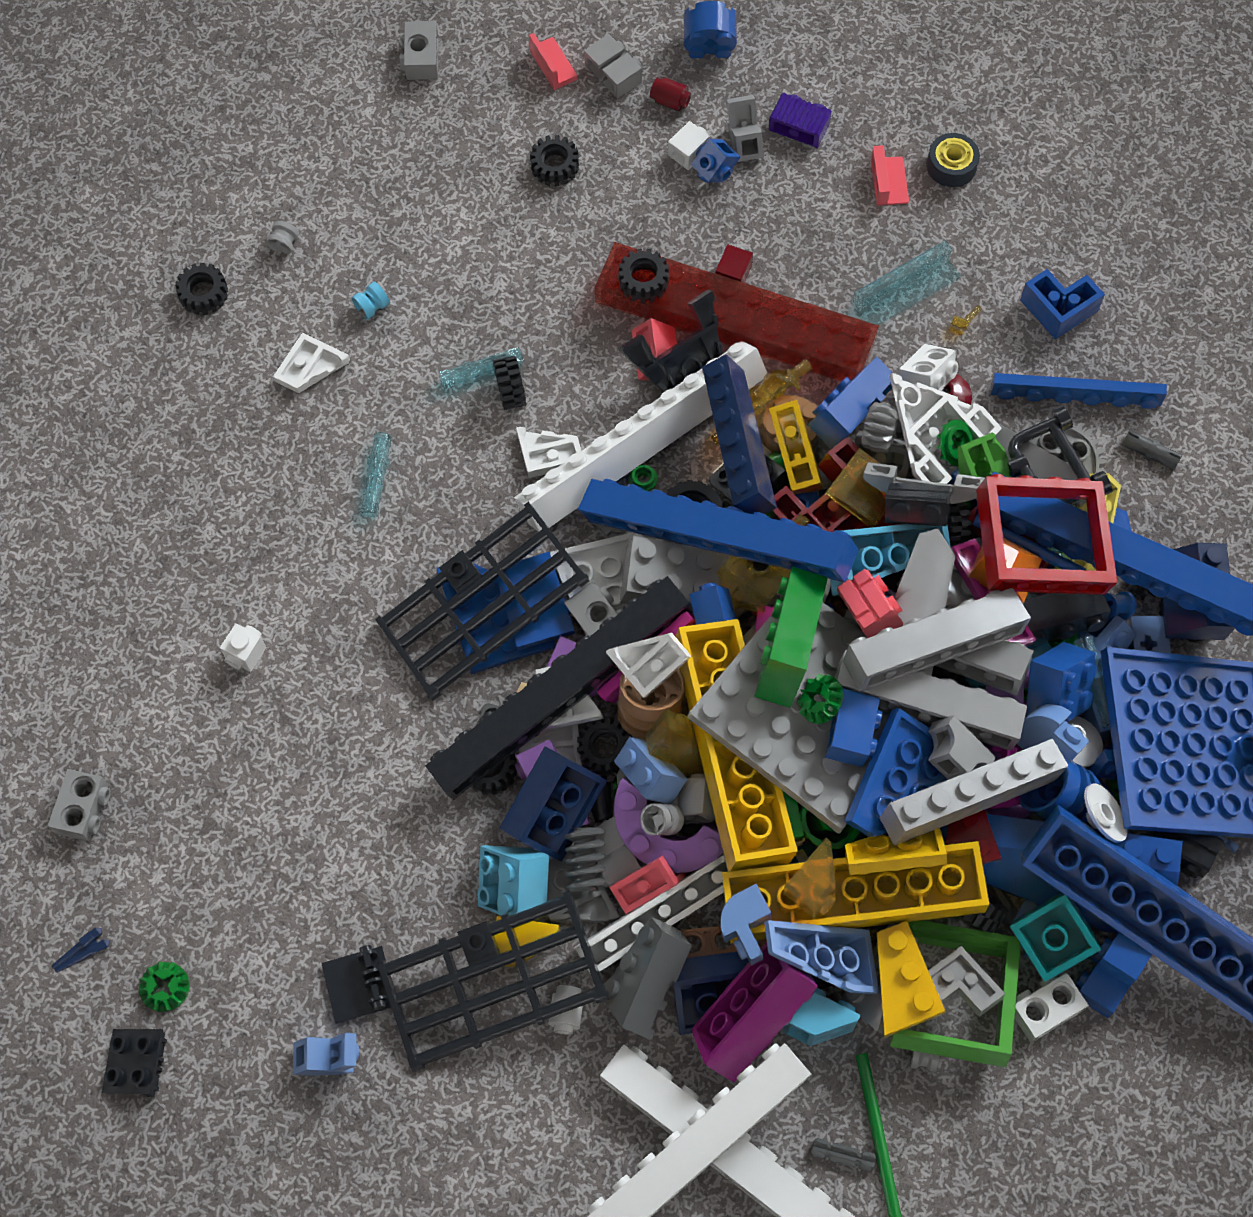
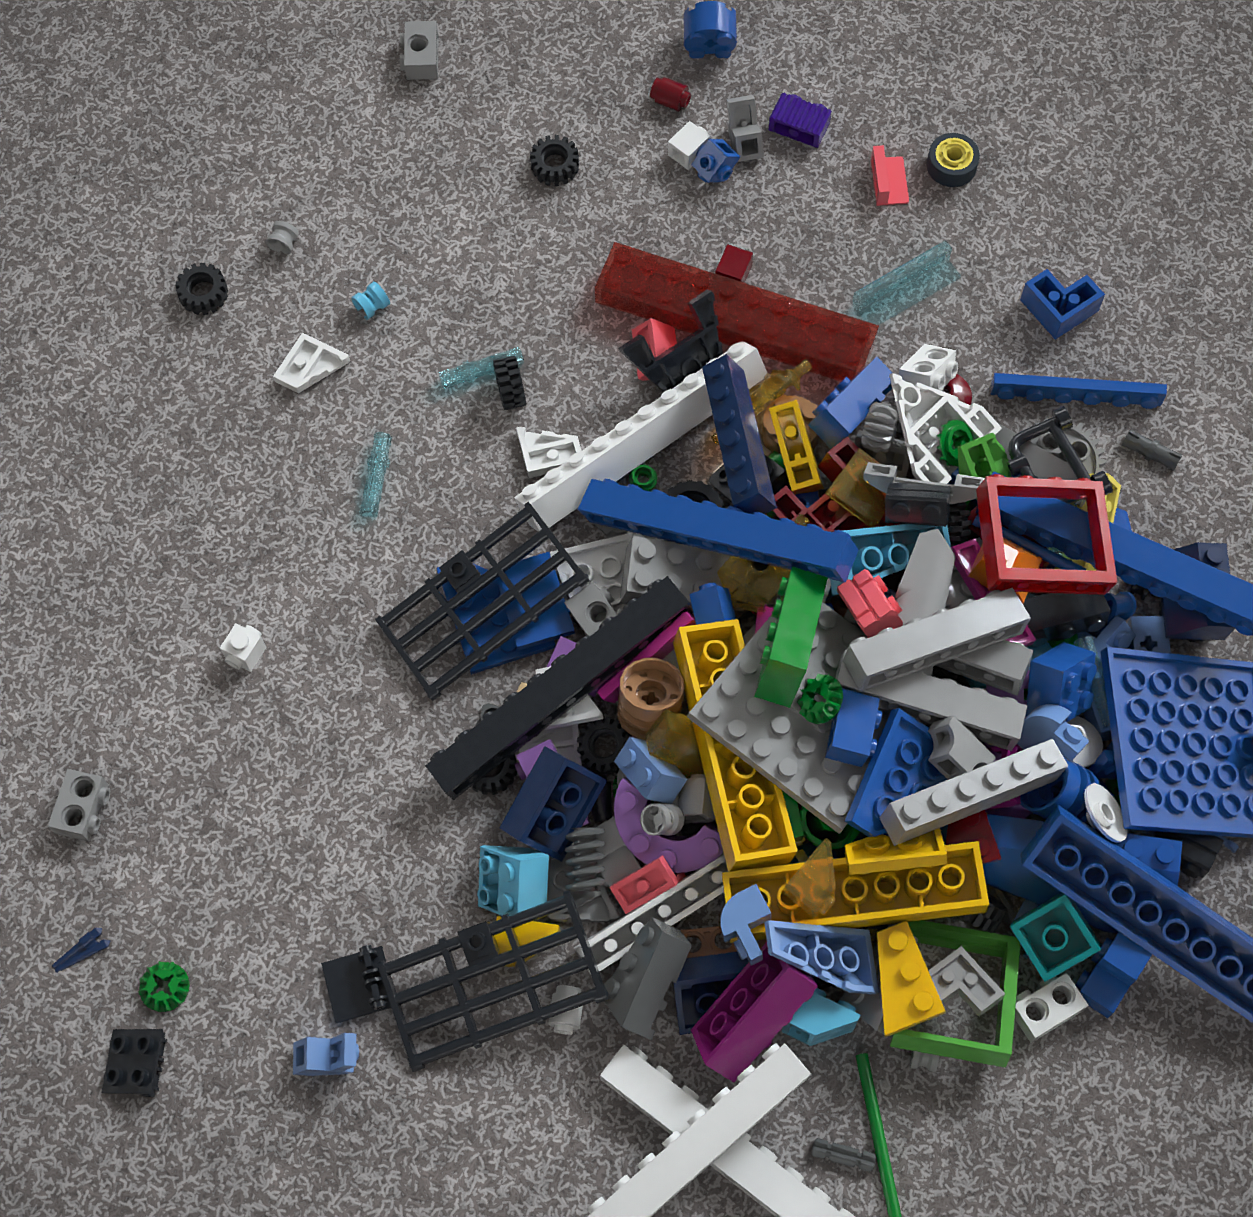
coral panel [529,33,577,90] -> none
light grey piece [584,34,643,99] -> none
white wing [606,633,692,698] -> none
black tyre [618,248,669,304] -> none
clear yellow hand [949,305,982,335] -> none

